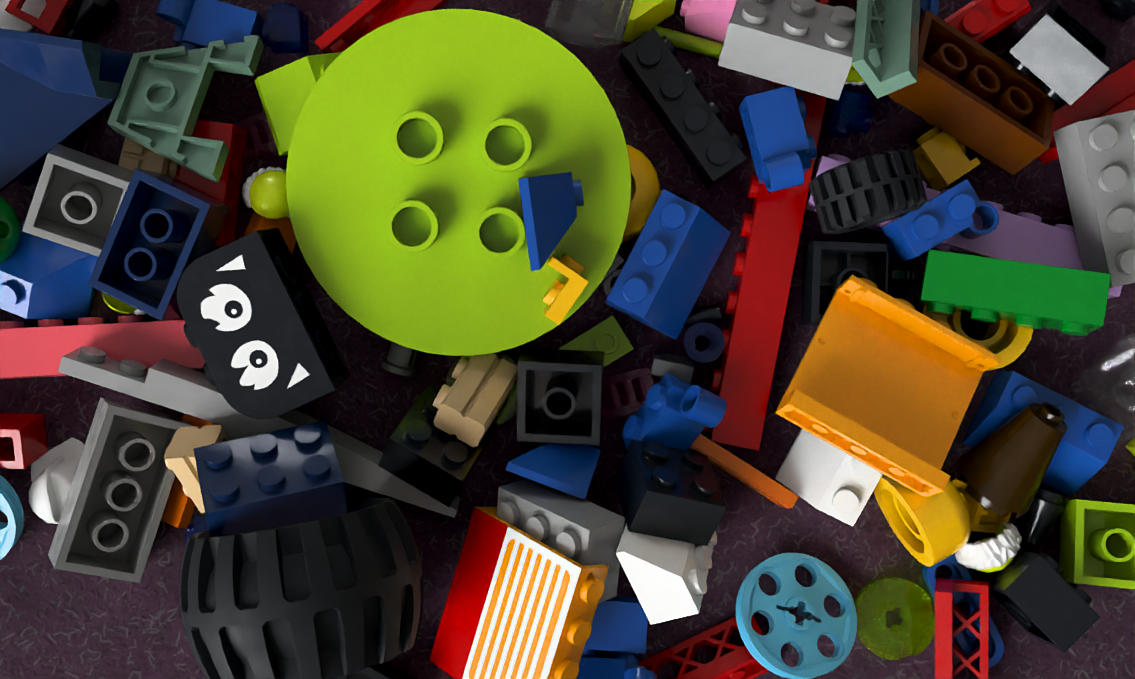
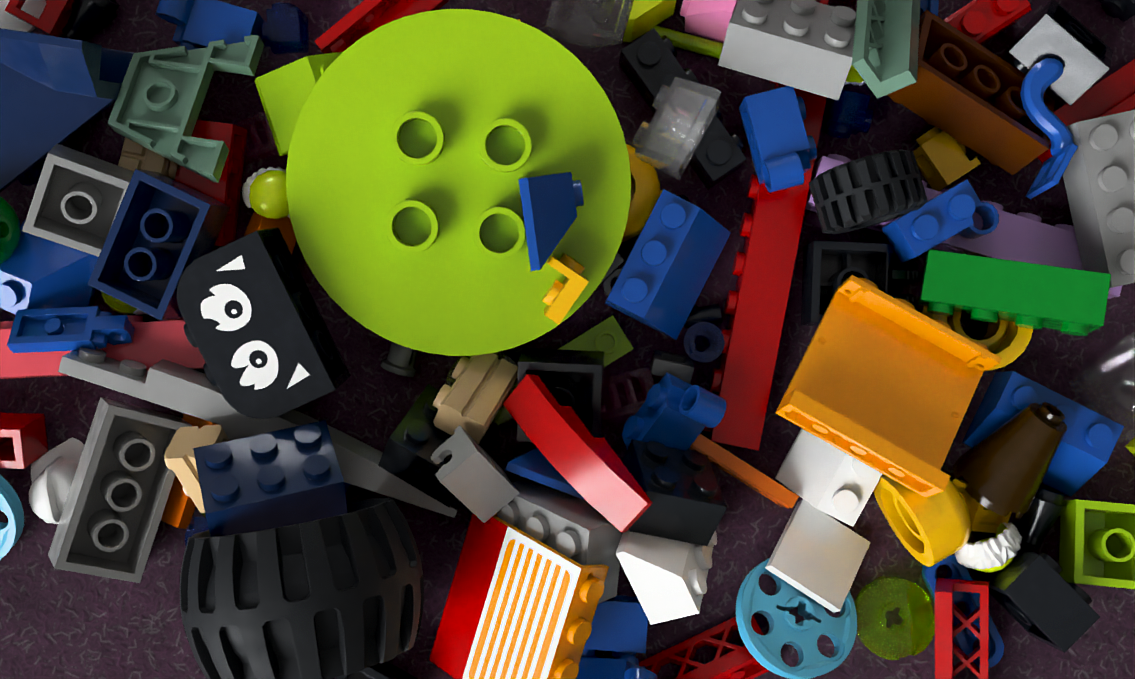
none -> blue hinge [7,306,135,353]
none -> light grey hinge [431,426,520,523]
none -> red slope [503,374,653,533]
none -> clear slope [632,77,721,180]
none -> white tile [765,499,871,613]
none -> blue piece [1020,58,1078,199]

